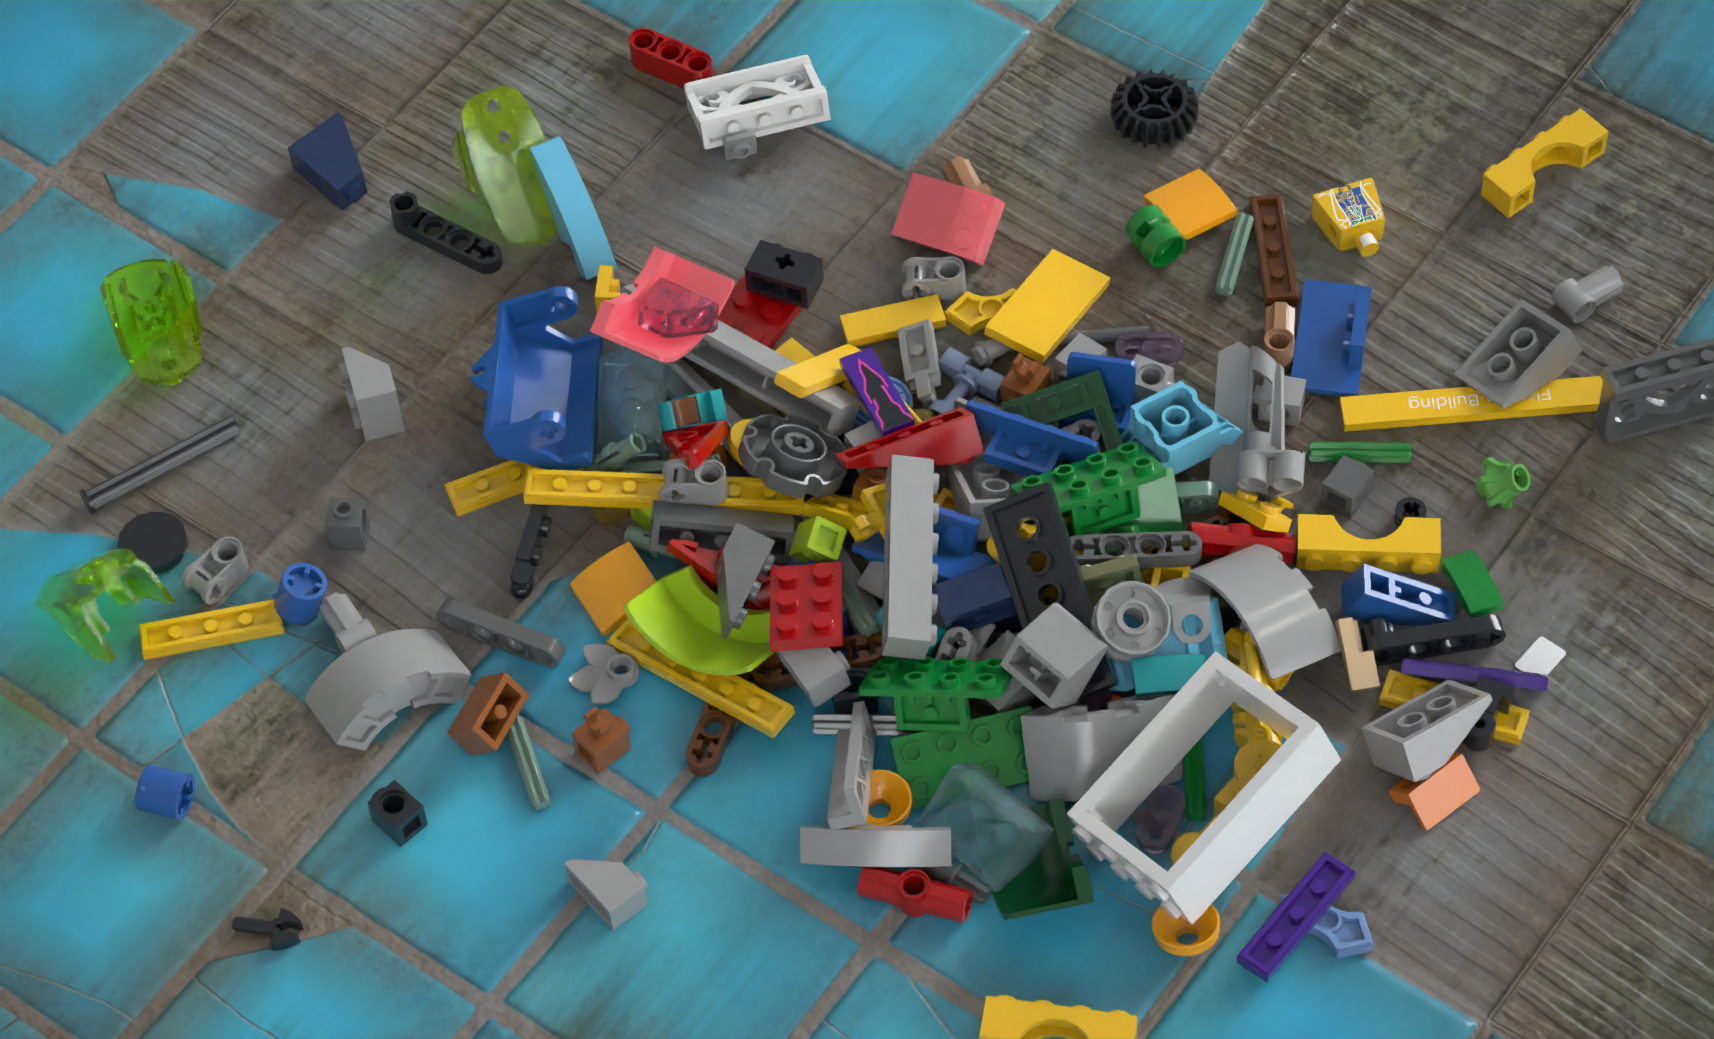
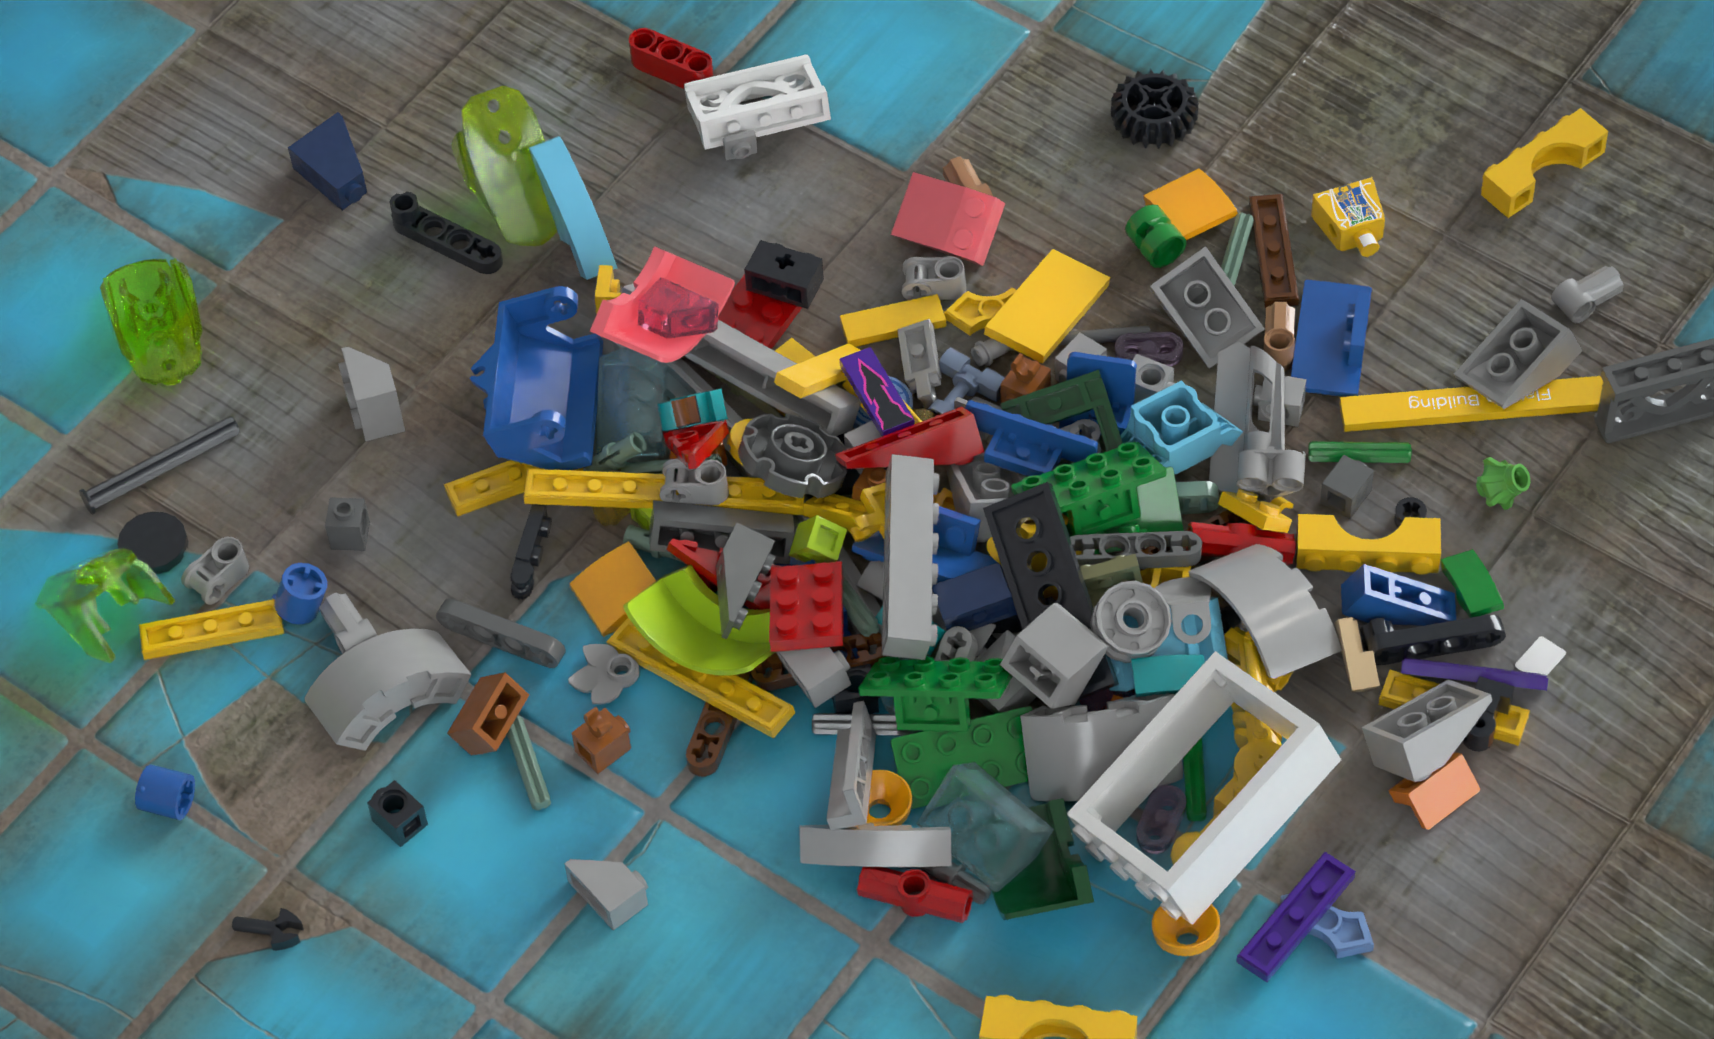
none -> light grey slope [1150,246,1265,369]

